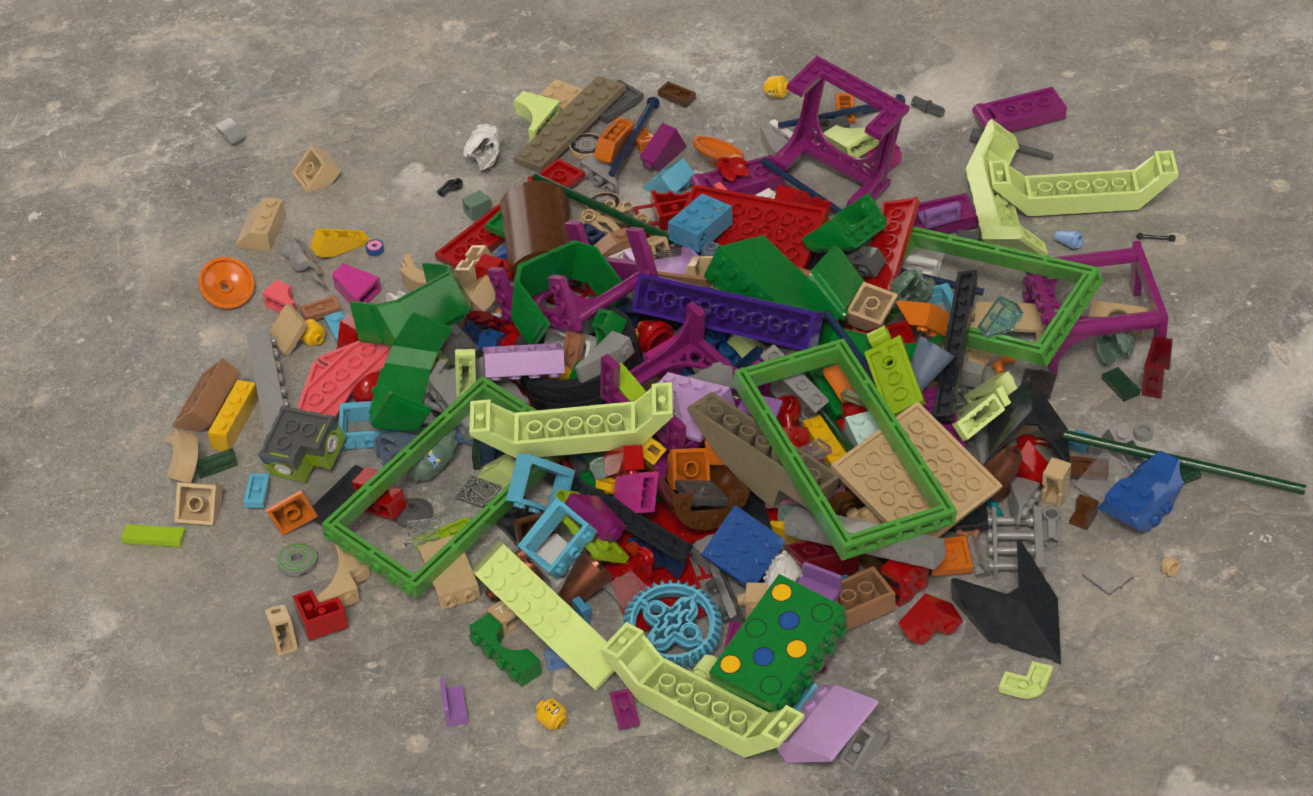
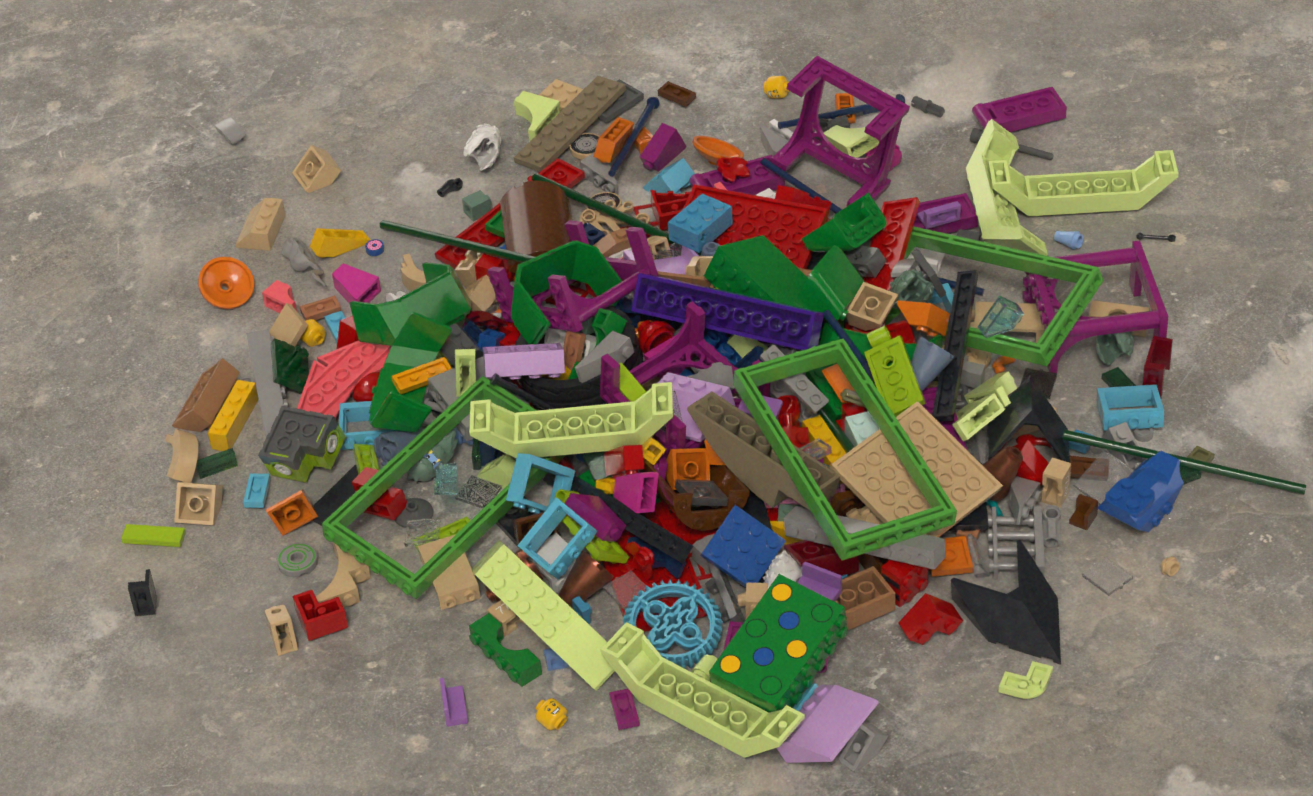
none -> black panel [128,569,157,616]
none -> dark green plate [270,338,309,393]
none -> lime plate [353,444,379,475]
none -> dark green piece [380,220,534,263]
none -> light orange plate [392,357,452,394]
none -> clear light blue window [434,463,457,495]
none -> black bar [490,373,559,410]
none -> light grey slope [891,258,918,277]
none -> dark grey plate [911,249,946,298]
none -> medium azure window [1097,385,1164,431]
none -> olive tile [1187,446,1215,463]

